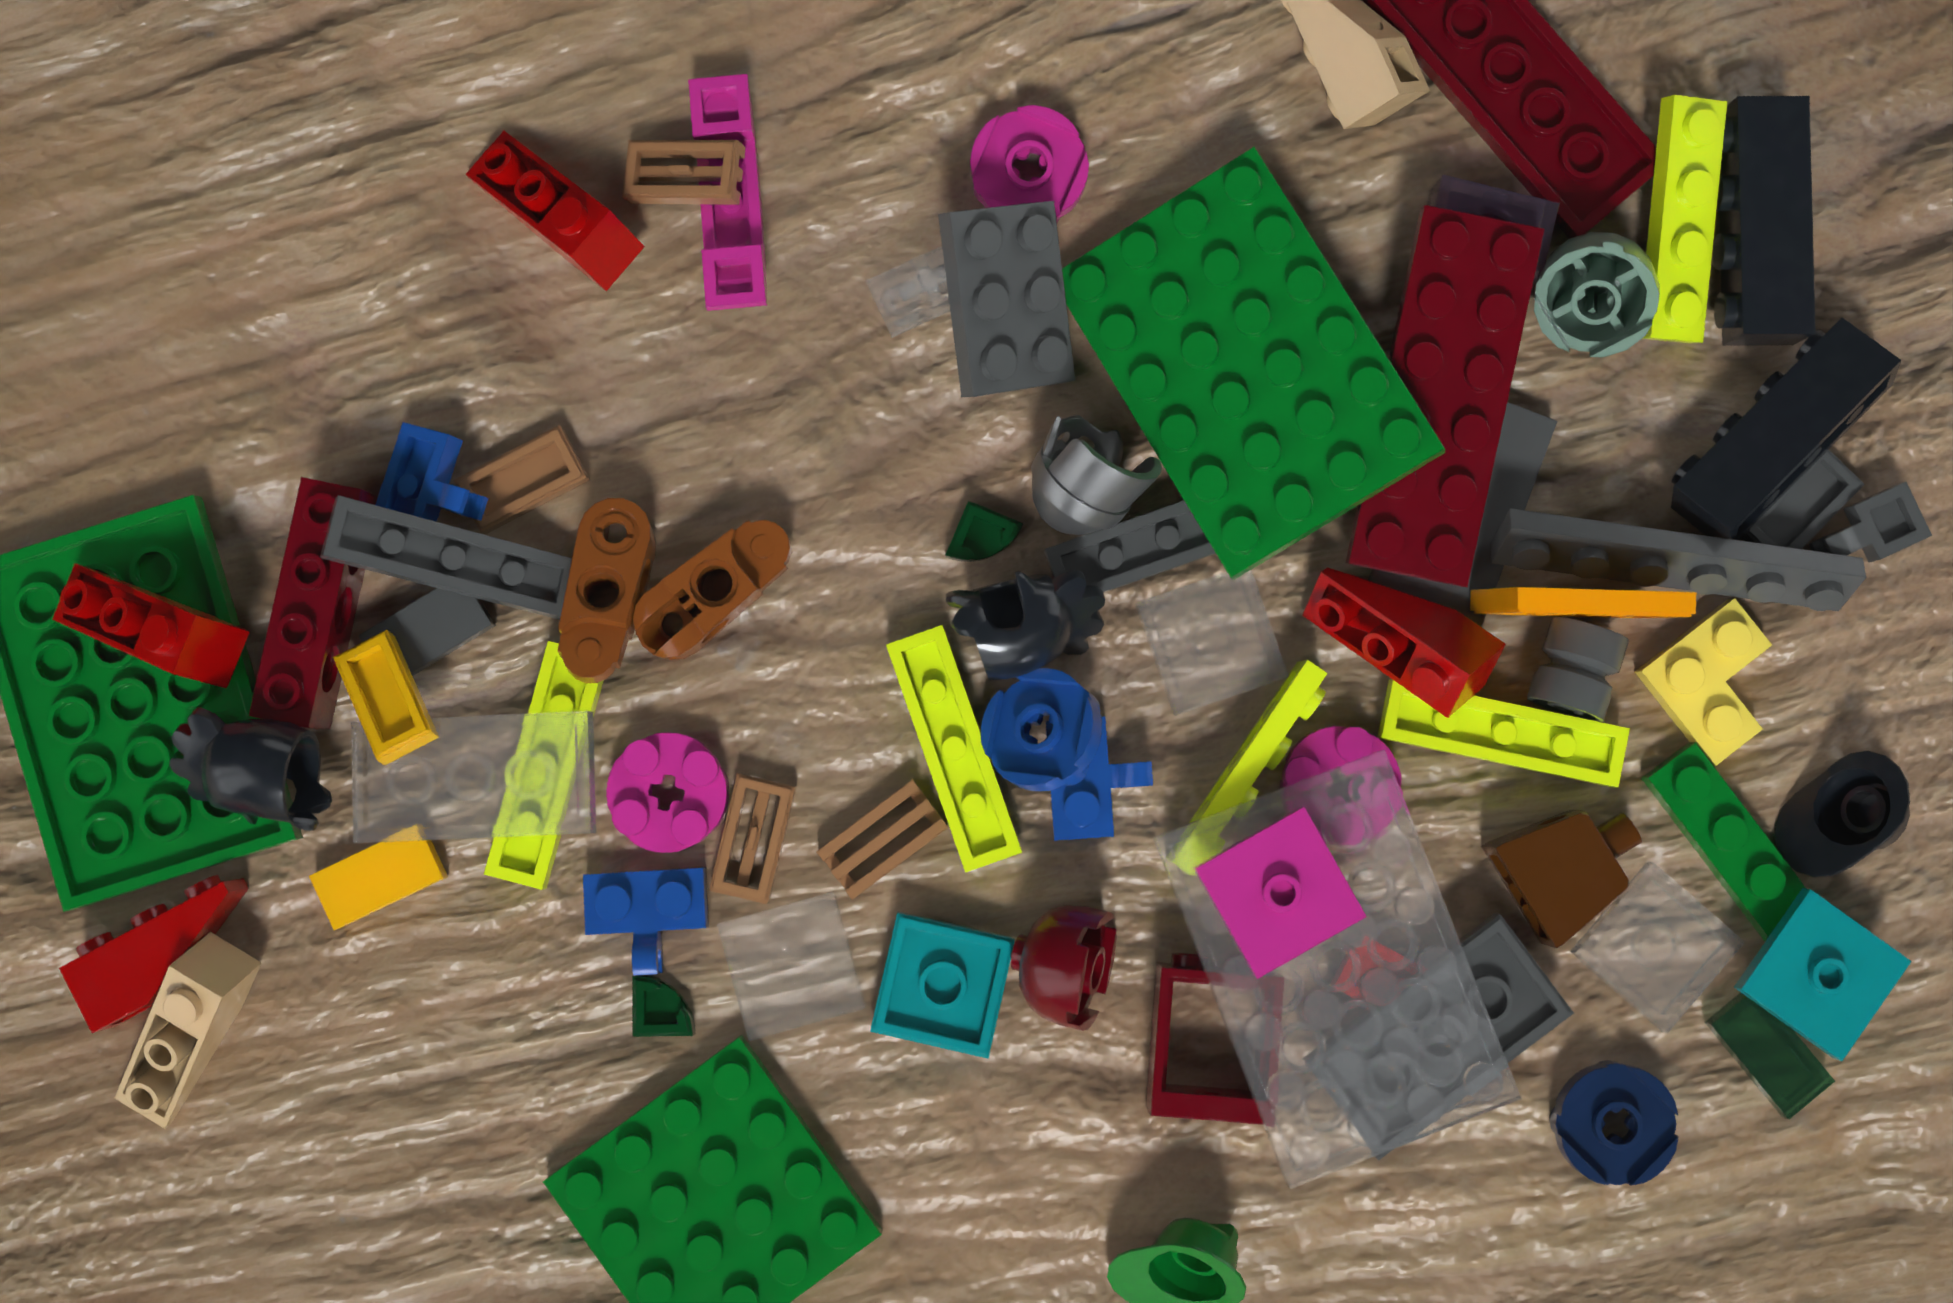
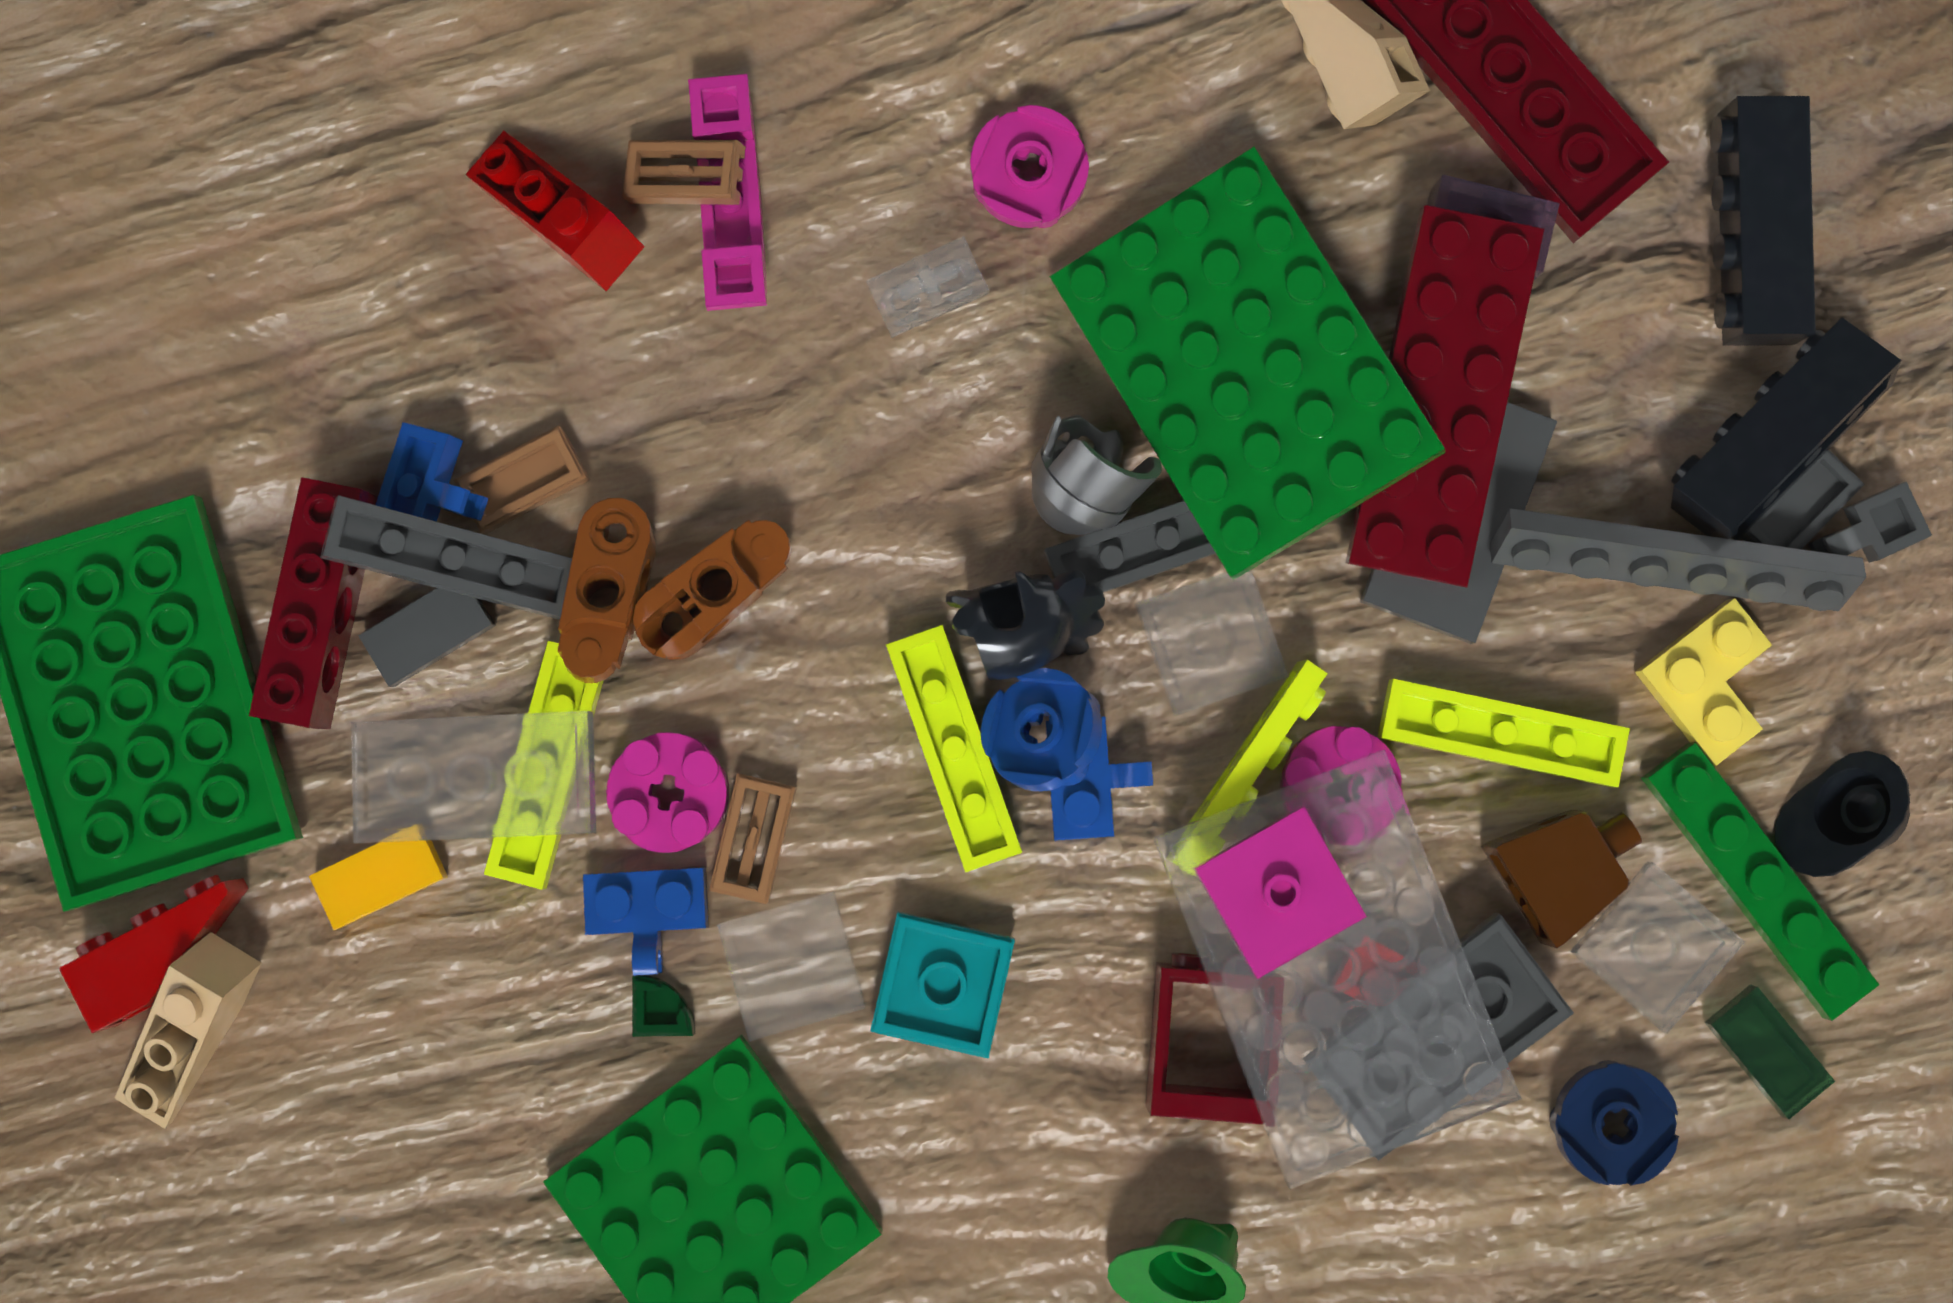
red slope [52,563,250,689] -> none
black piece [169,707,332,831] -> none
yellow tile [333,630,439,766] -> none
medium nougat tile [816,779,949,900] -> none
dark grey plate [938,201,1075,397] -> none
dark green tile [945,501,1023,562] -> none
dark red cylinder [1011,905,1117,1031] -> none
red slope [1302,567,1506,718] -> none
light orange tile [1470,587,1696,618] -> none
dark grey wheel [1526,617,1629,722] -> none
sand green cylinder [1534,232,1660,357] -> none
neon yellow plate [1642,95,1727,343] -> none
teal plate [1734,888,1912,1061] -> none

